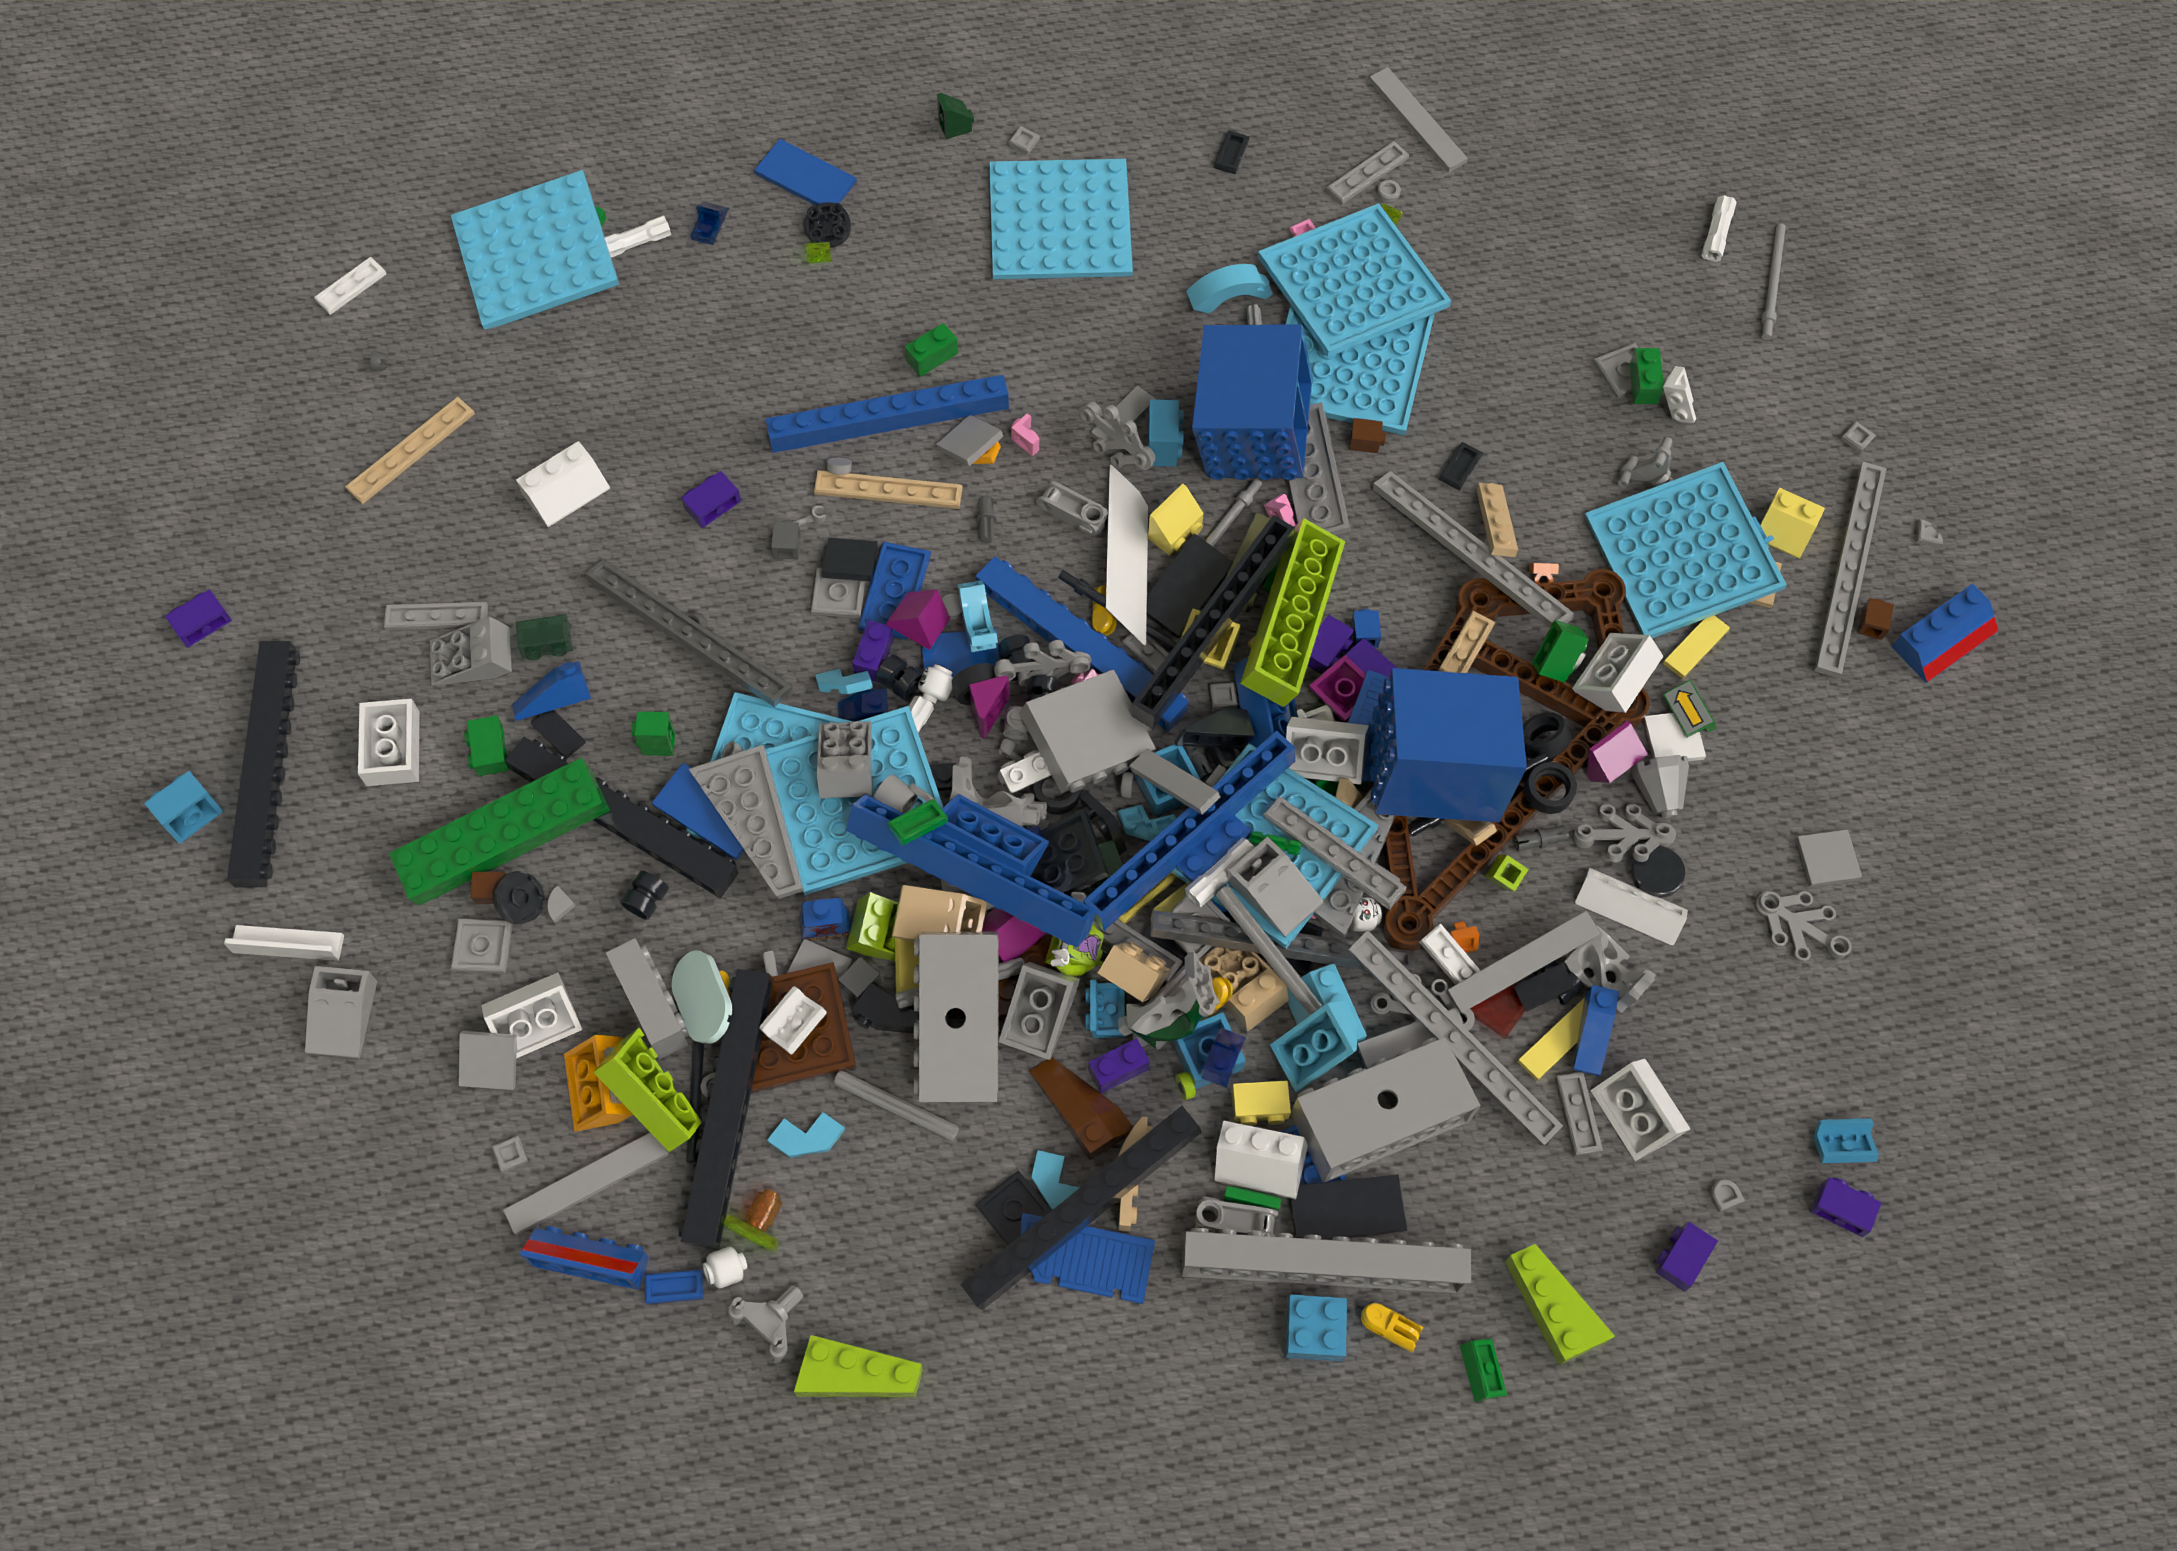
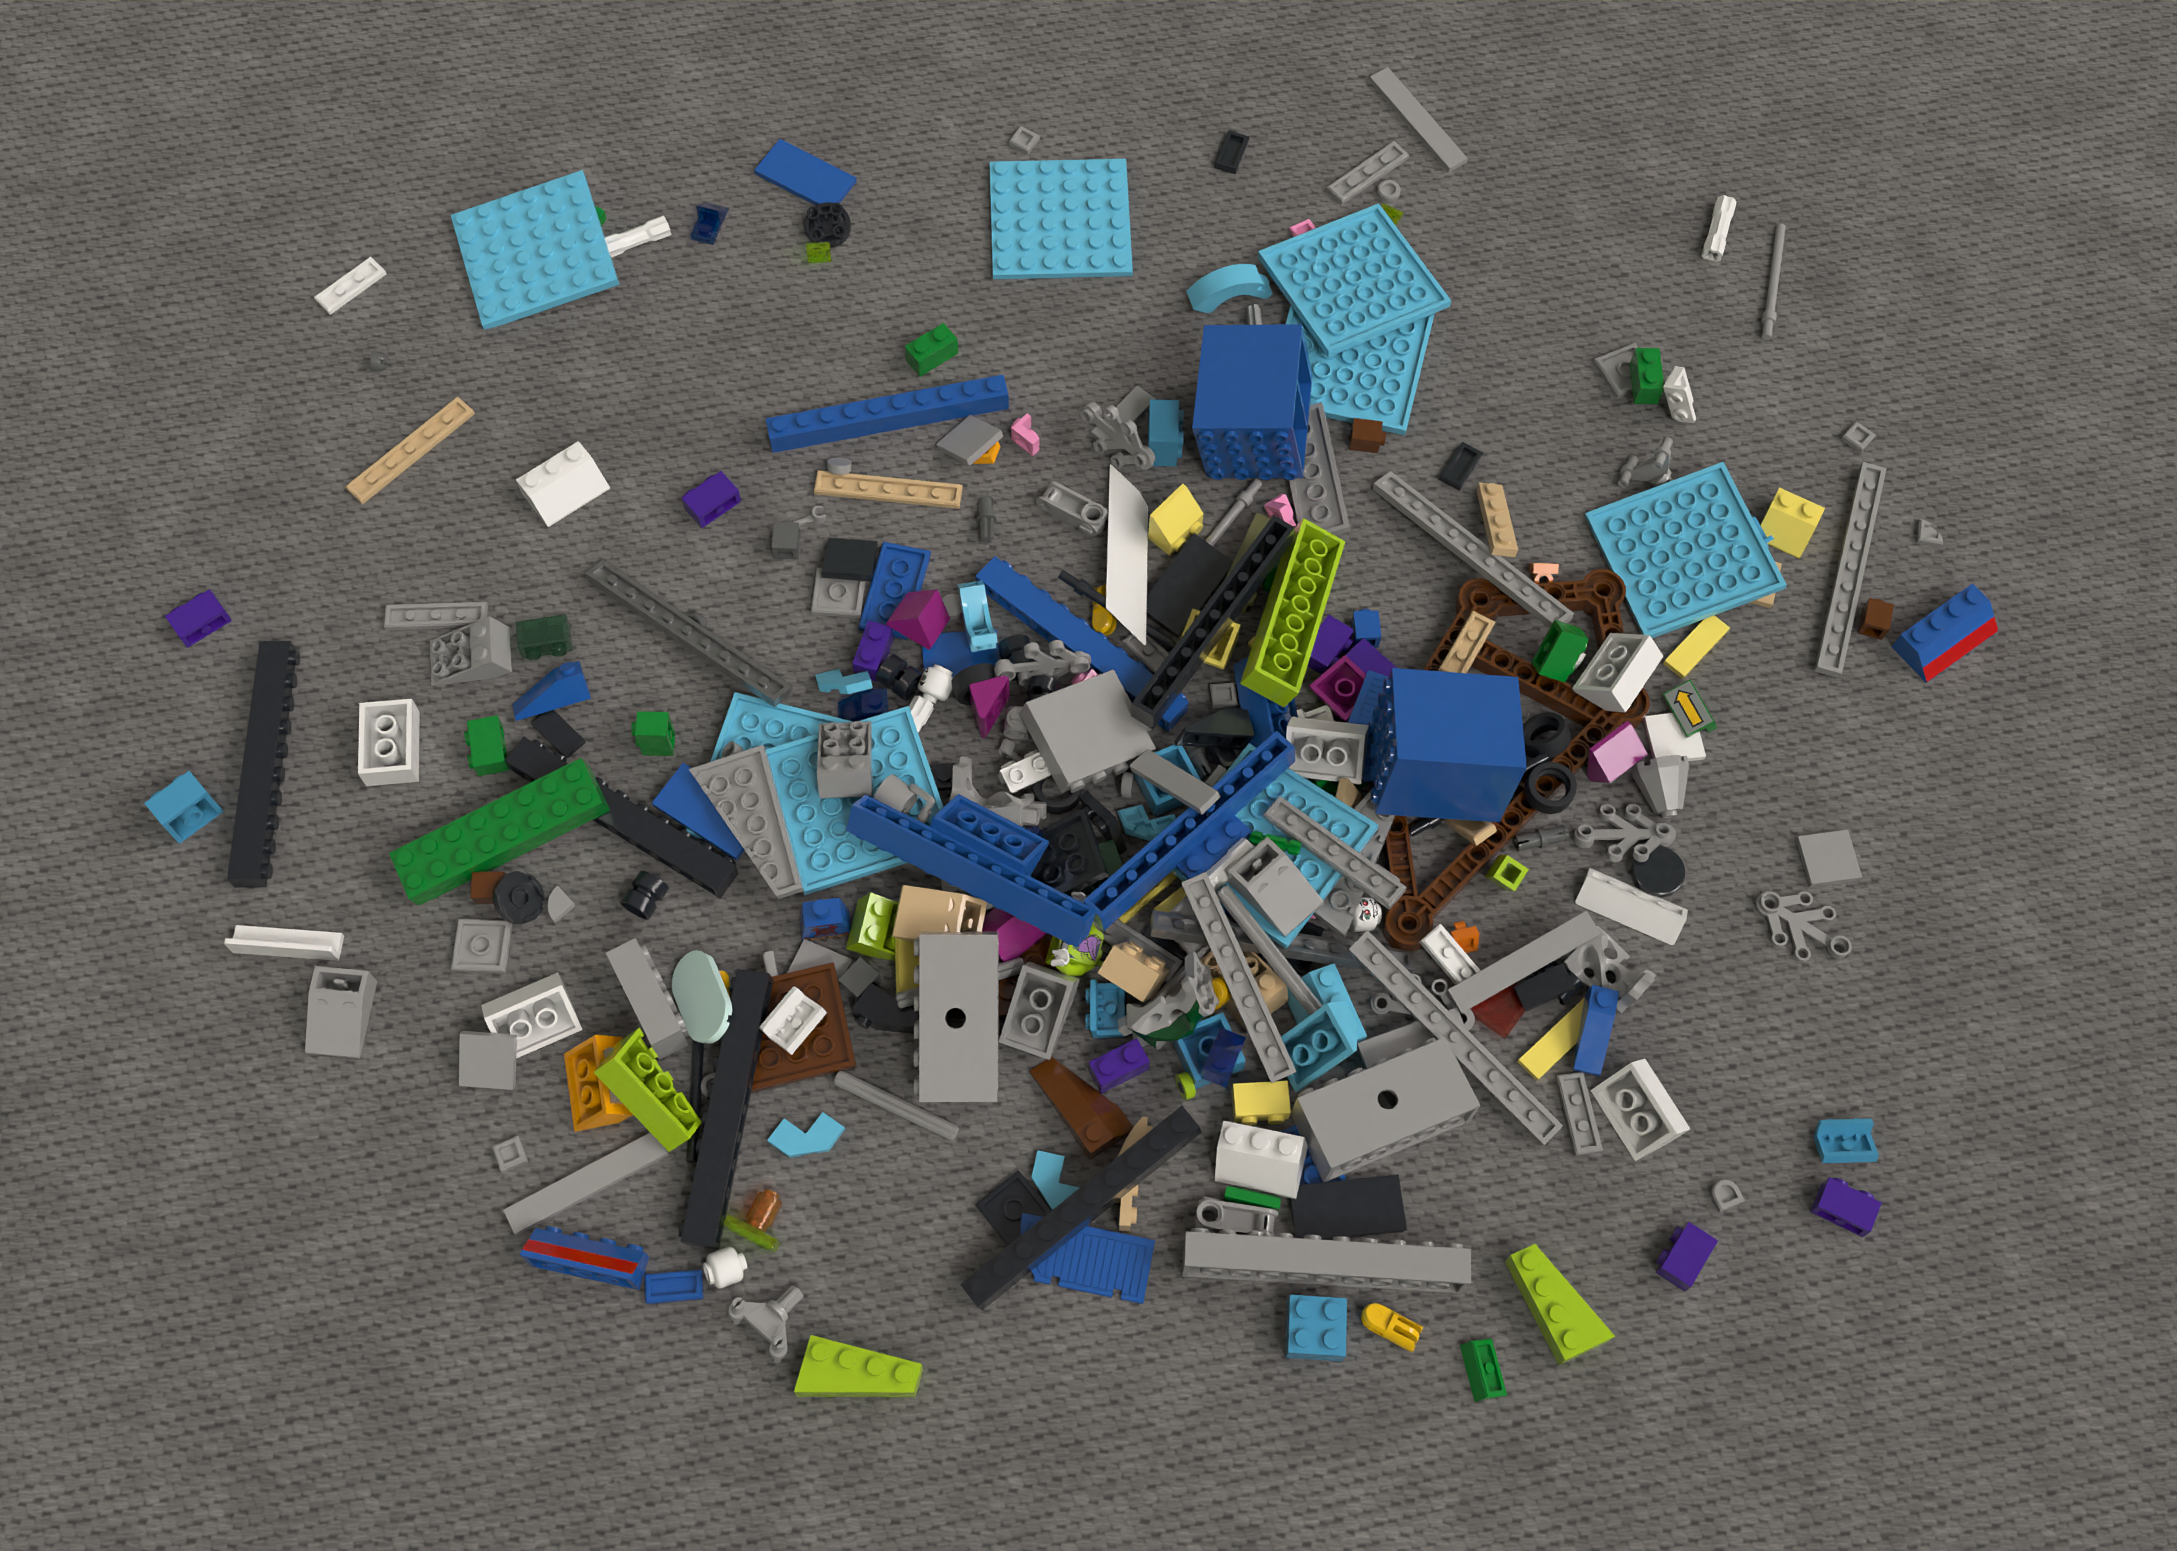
green tile [888,799,948,846] -> none
dark green slope [937,93,974,139] -> none
none -> light grey plate [1181,872,1296,1083]

